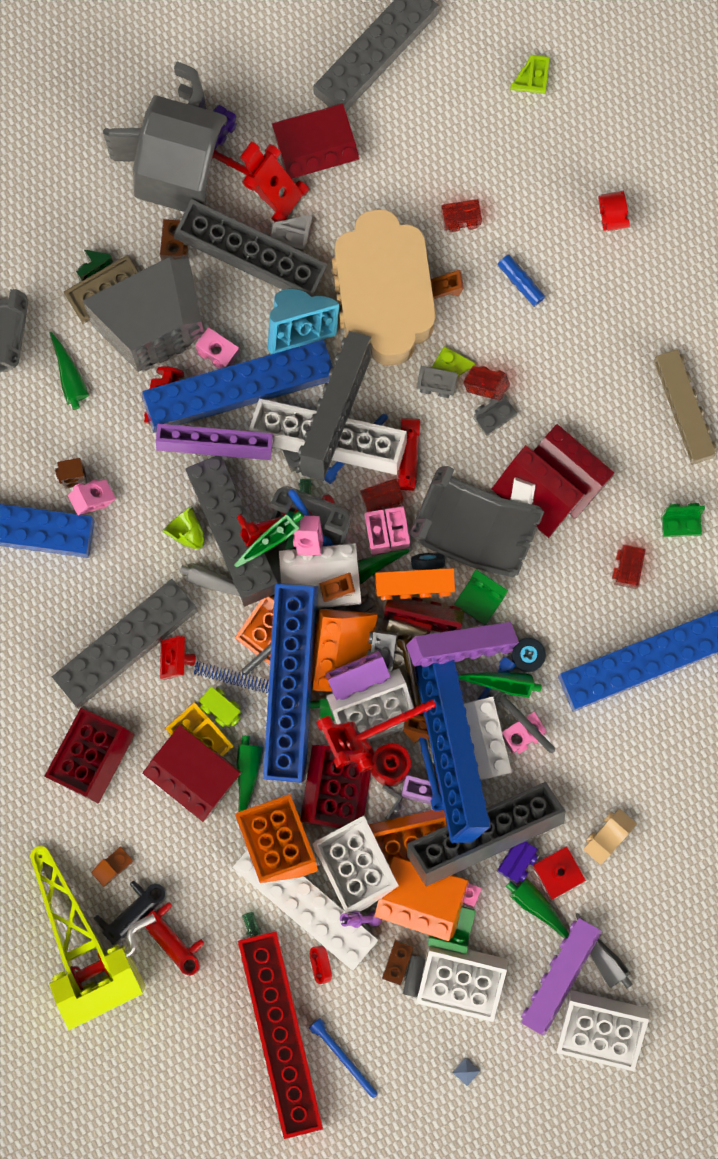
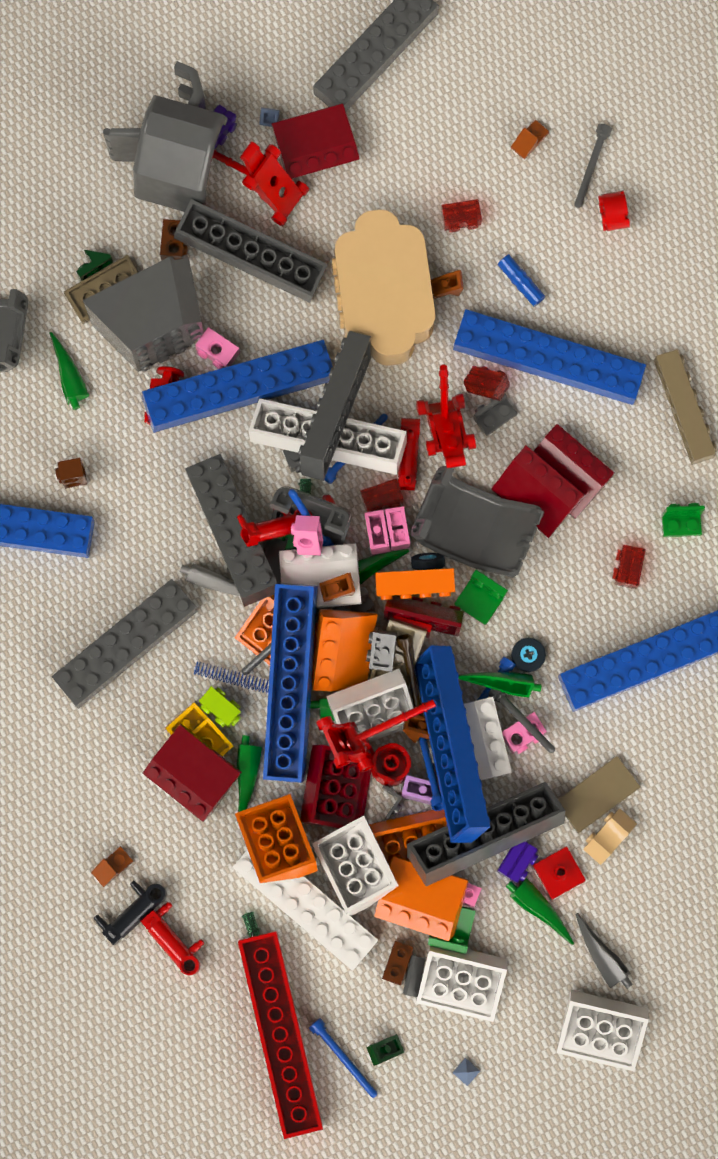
neon yellow piece [30,846,156,1030] -> none
dark red slope [44,708,135,804] -> none
bright pink brick [68,479,116,515] -> none
medium lavender brick [156,424,273,460] -> none
red tile [160,636,196,680] -> none
lime helmet [162,506,204,549] -> none
green piece [234,511,304,568] -> none
medium azure brick [267,289,339,354] -> none
light grey wing [269,215,312,251] -> none
red beam [309,946,332,984] -> none
medium lavender brick [325,651,390,700] -> none
medium lavender pin [340,911,382,928] -> none
medium lavender brick [406,622,519,667] -> none
dark grey bracket [416,366,458,398] -> none
lime wing [431,346,475,378] -> none
lime wing [510,55,550,94] -> none
white piece [511,477,536,504] -> none
medium lavender brick [521,918,602,1036] -> none
none -> sand blue slope [259,107,280,127]
none -> dark green slope [366,1034,405,1066]
none -> red piece [416,364,476,468]
none -> blue brick [453,309,646,405]
none -> dark orange slope [511,120,549,160]
none -> dark tan tile [558,756,640,833]
none -> dark grey piece [574,124,612,208]

